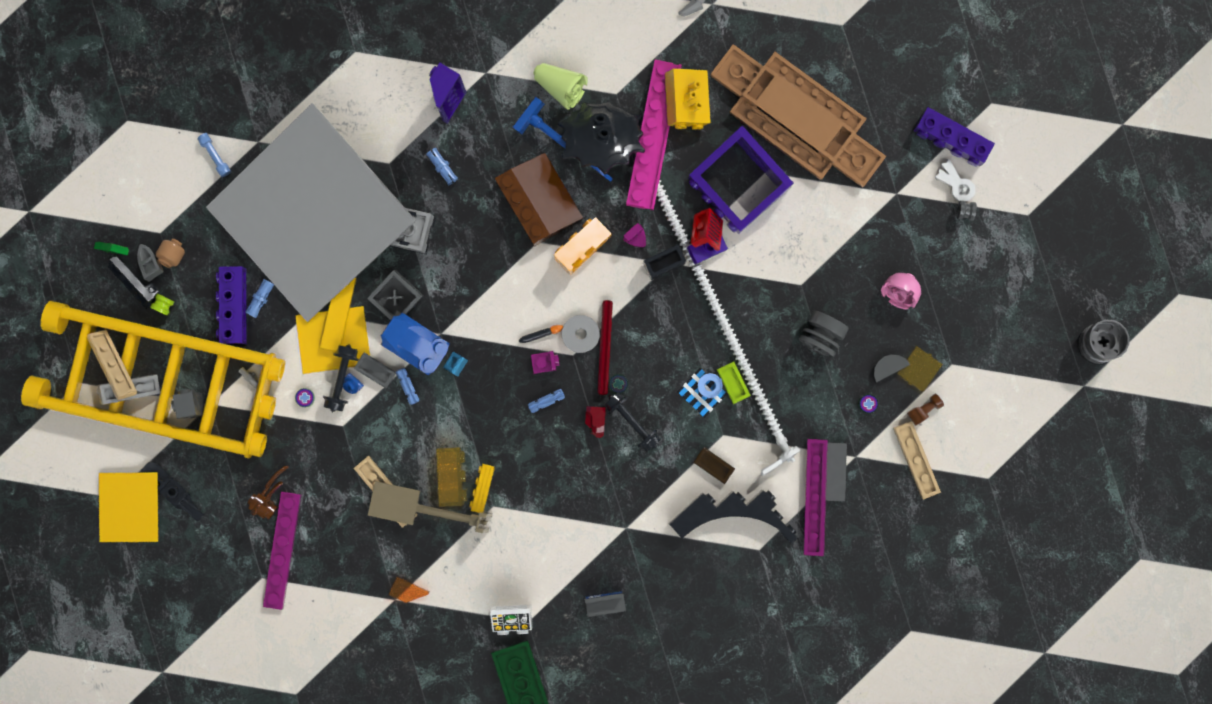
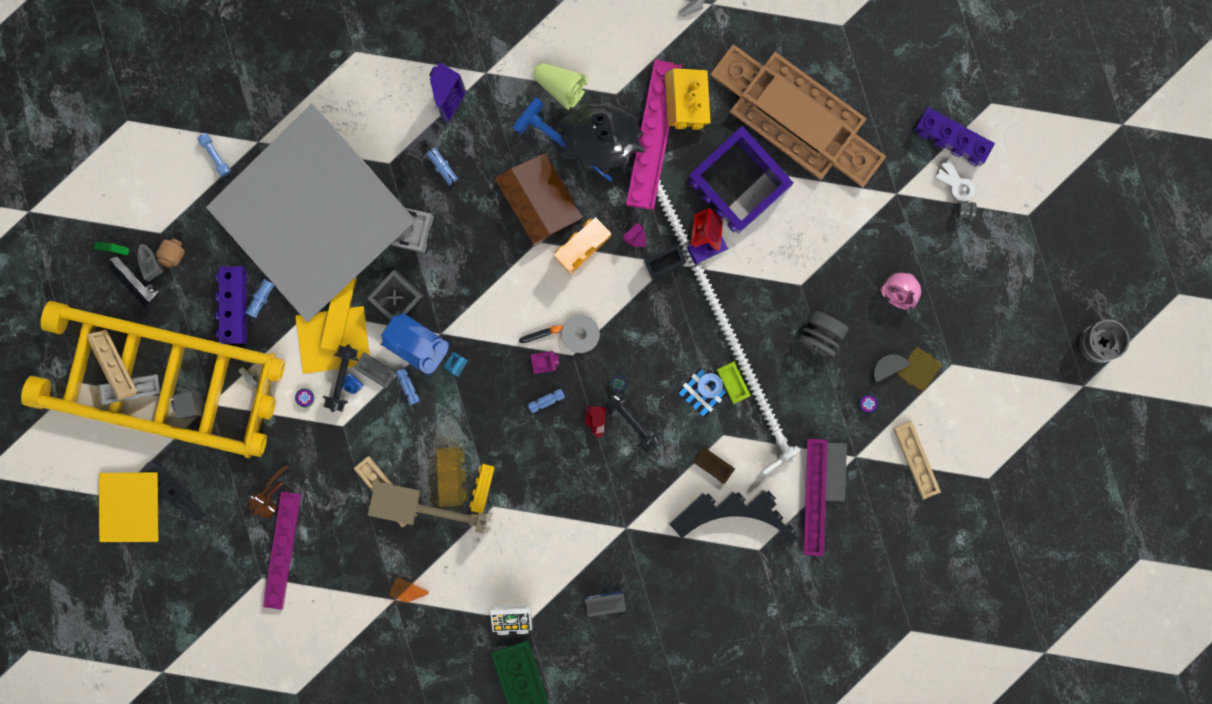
lime wheel [150,293,174,316] -> none
dark red axle [597,300,613,395] -> none
reddish brown leg [907,393,944,426] -> none

